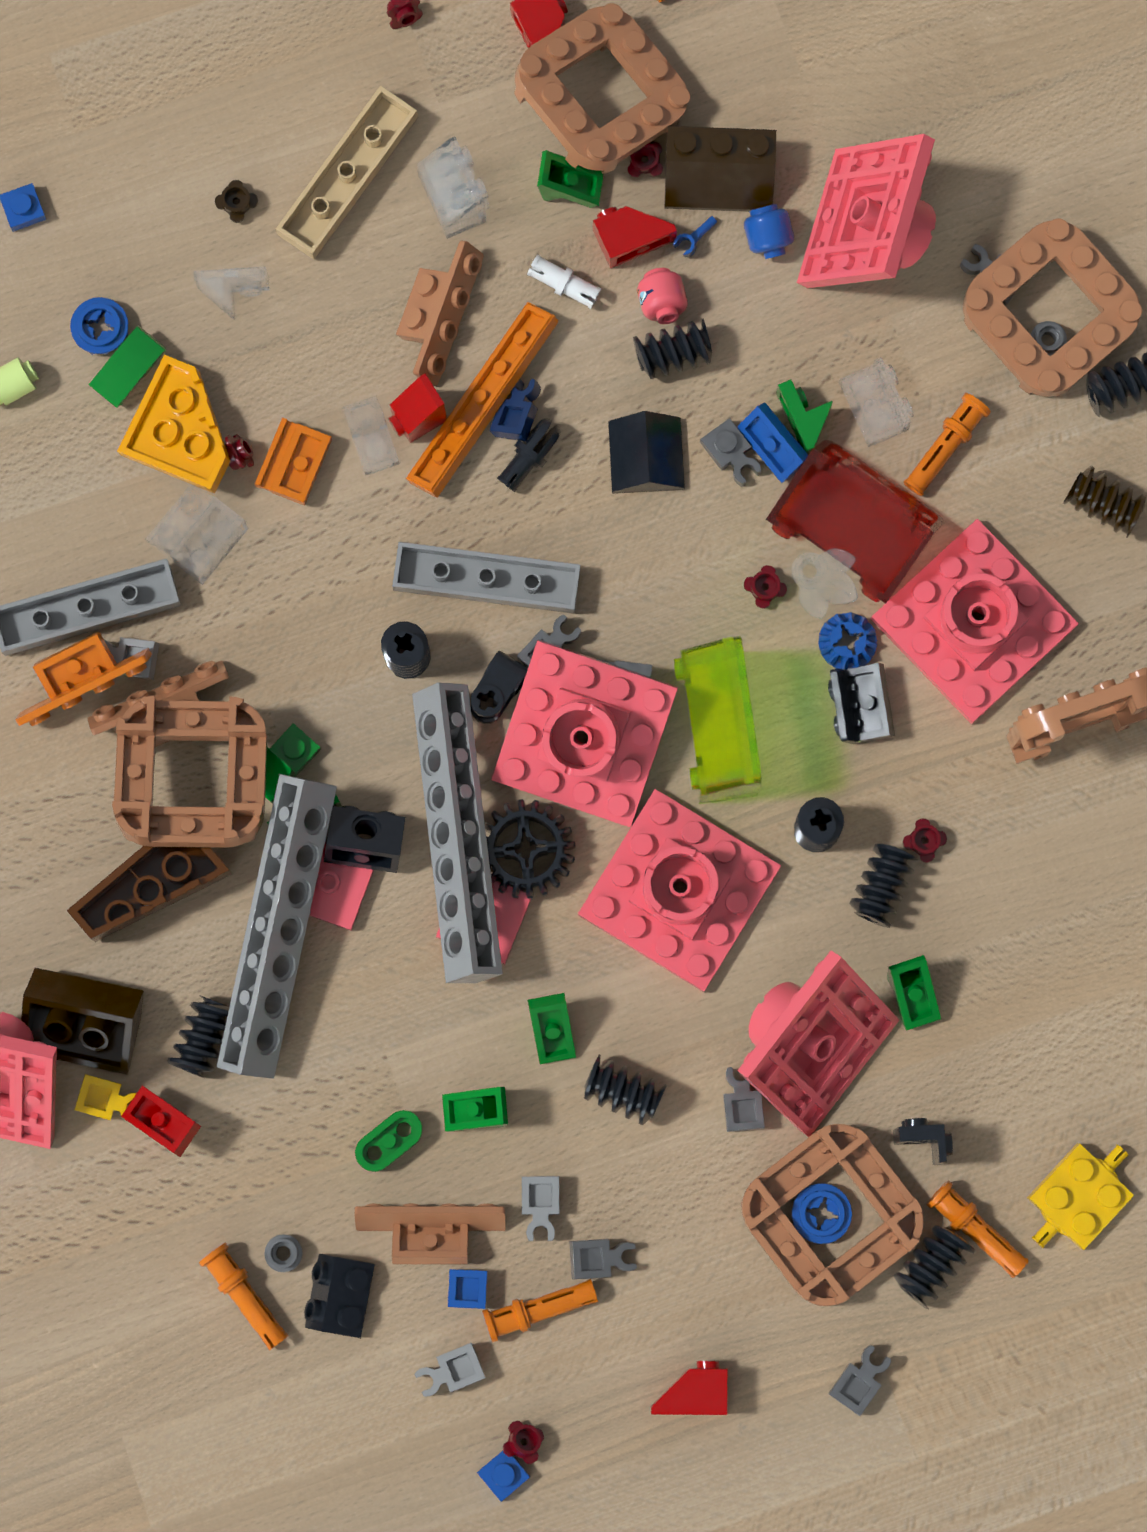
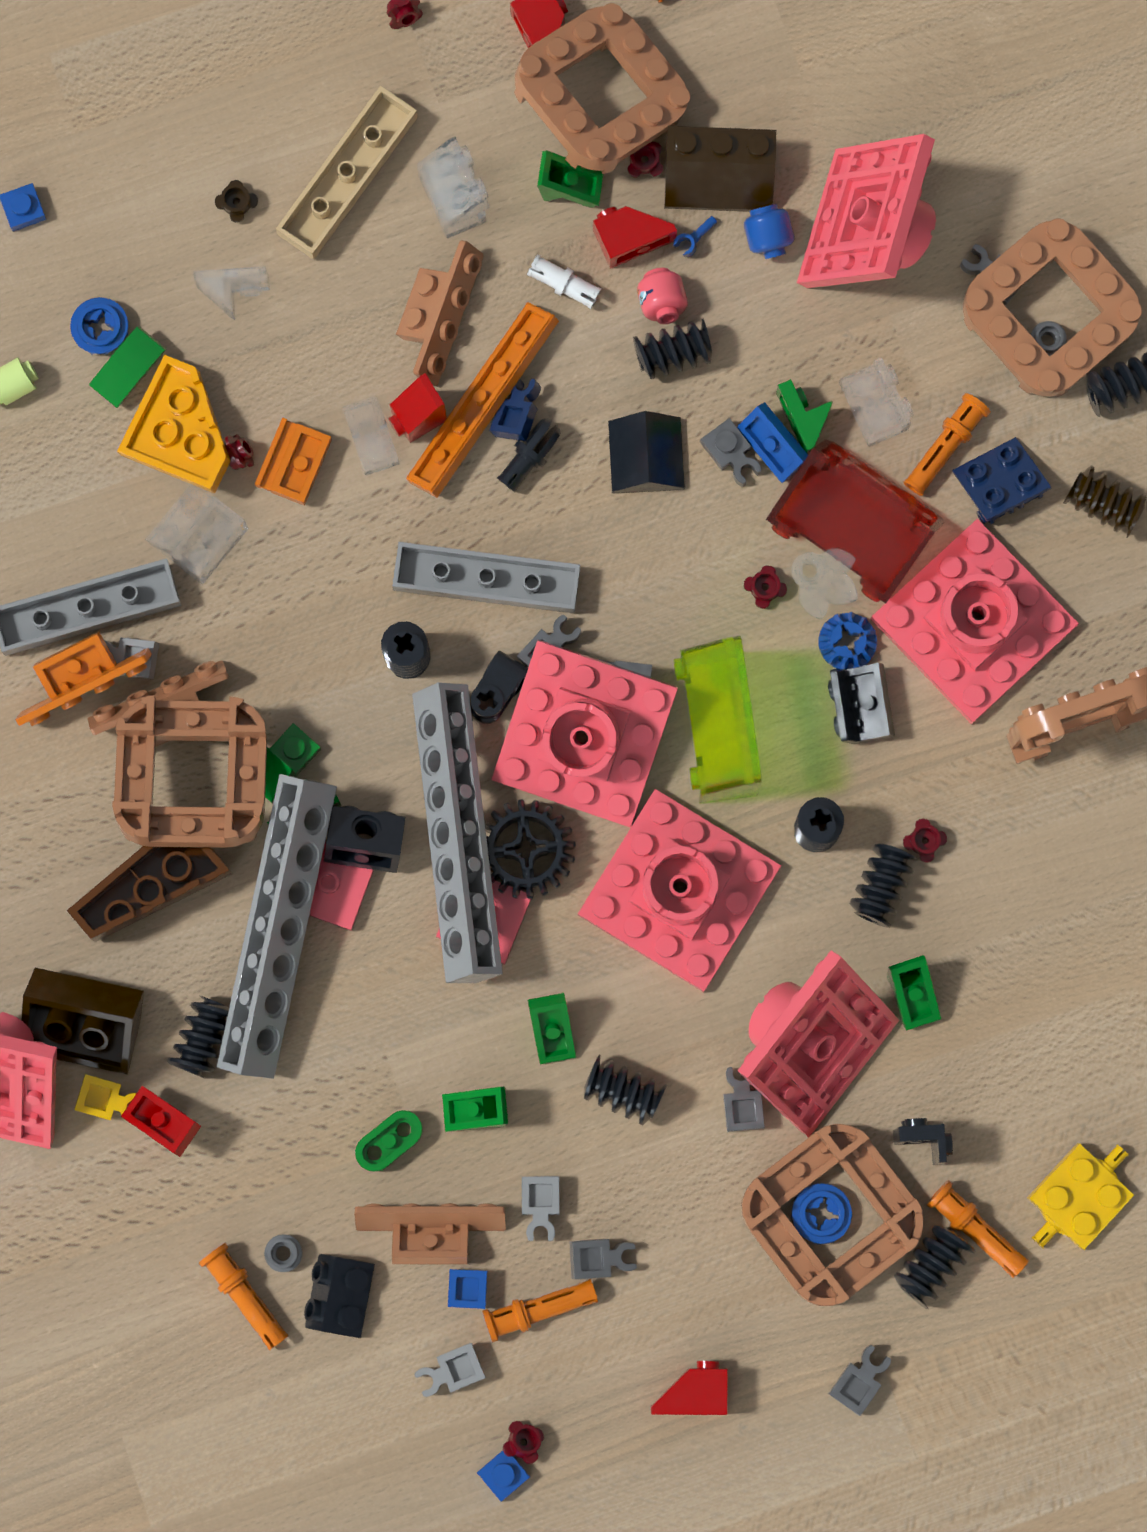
none -> dark blue hinge [952,437,1051,524]

